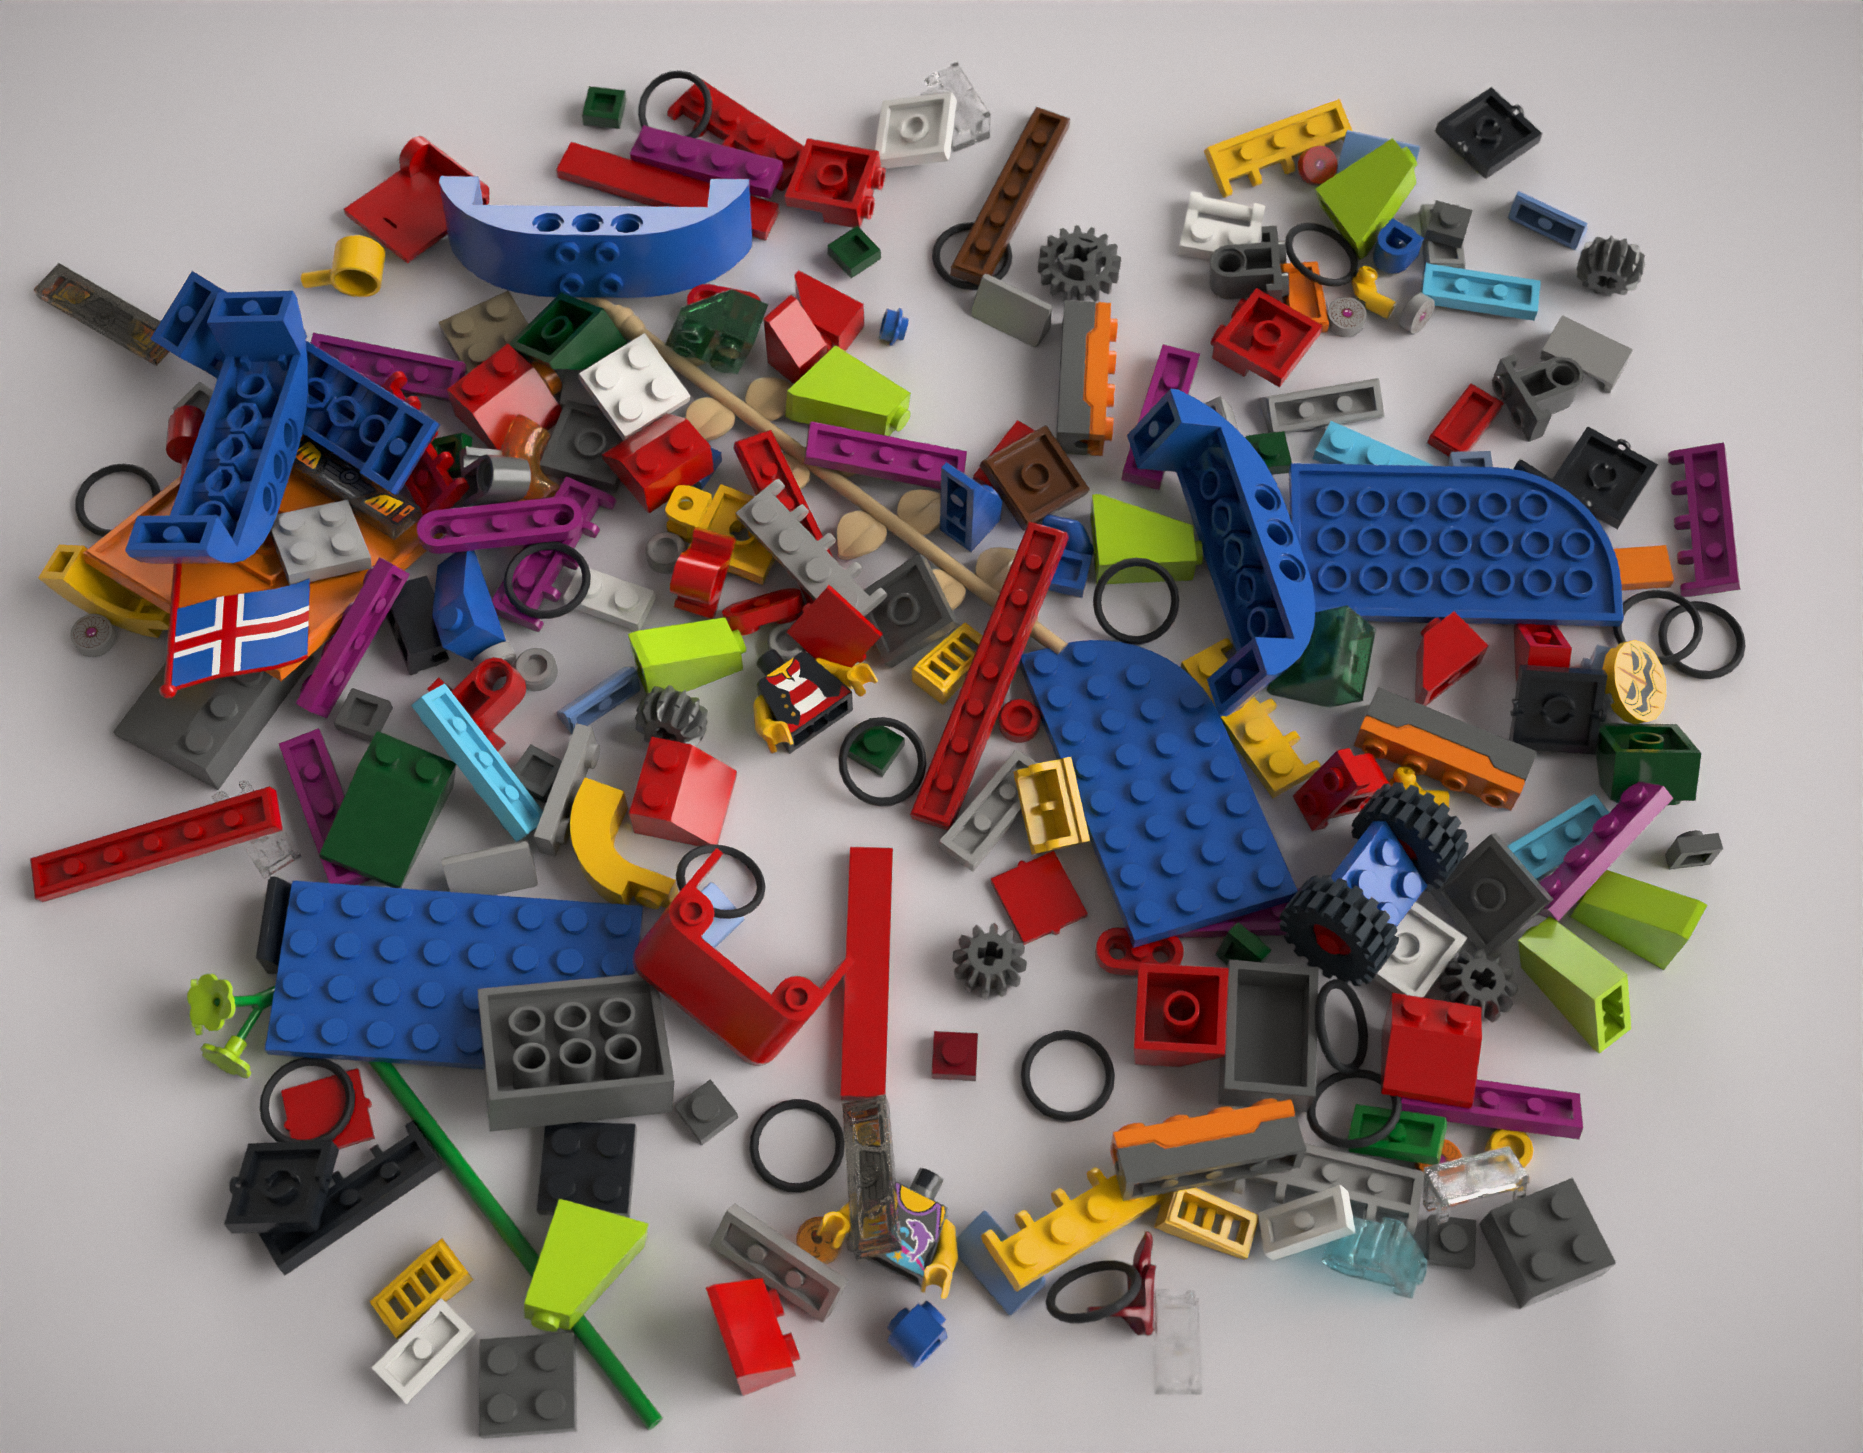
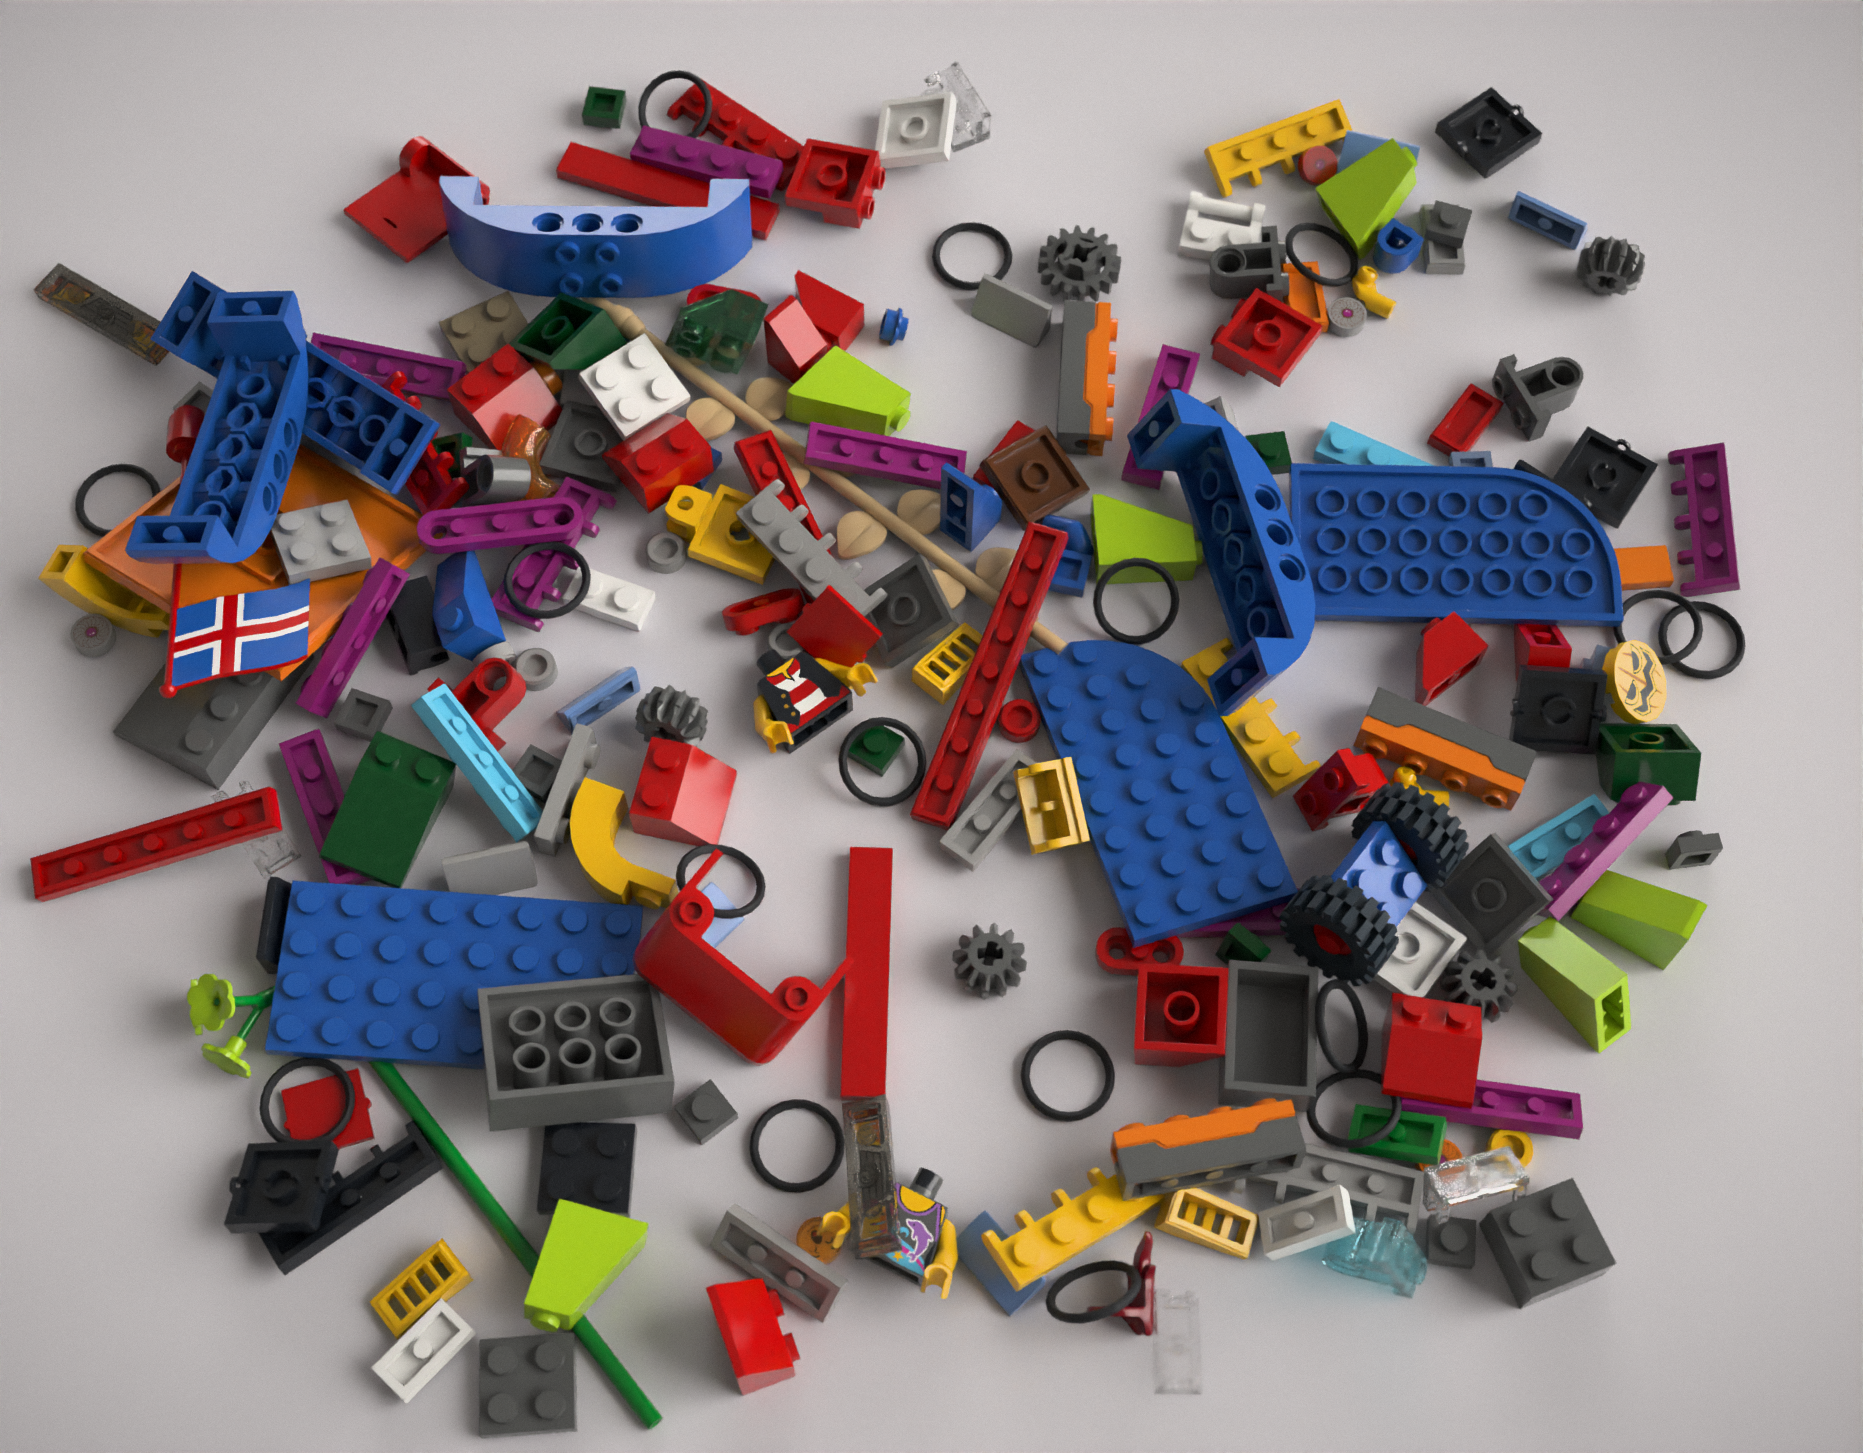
tile [291,433,422,540] -> none
yellow piece [301,235,385,297] -> none
lime slope [628,617,747,694] -> none
red pin [669,527,736,619] -> none
dark green plate [827,226,881,278] -> none
blue plate [887,1300,948,1369] -> none
dark red plate [932,1031,978,1081] -> none
reddish brown tile [950,107,1070,285] -> none
red piece [990,851,1088,945] -> none
light grey slope [1259,378,1385,433] -> none
clear green slope [1266,605,1376,708] -> none
light grey tile [1400,293,1435,334] -> none
medium azure plate [1421,263,1541,321] -> none
light grey hinge [1540,315,1633,393] -> none

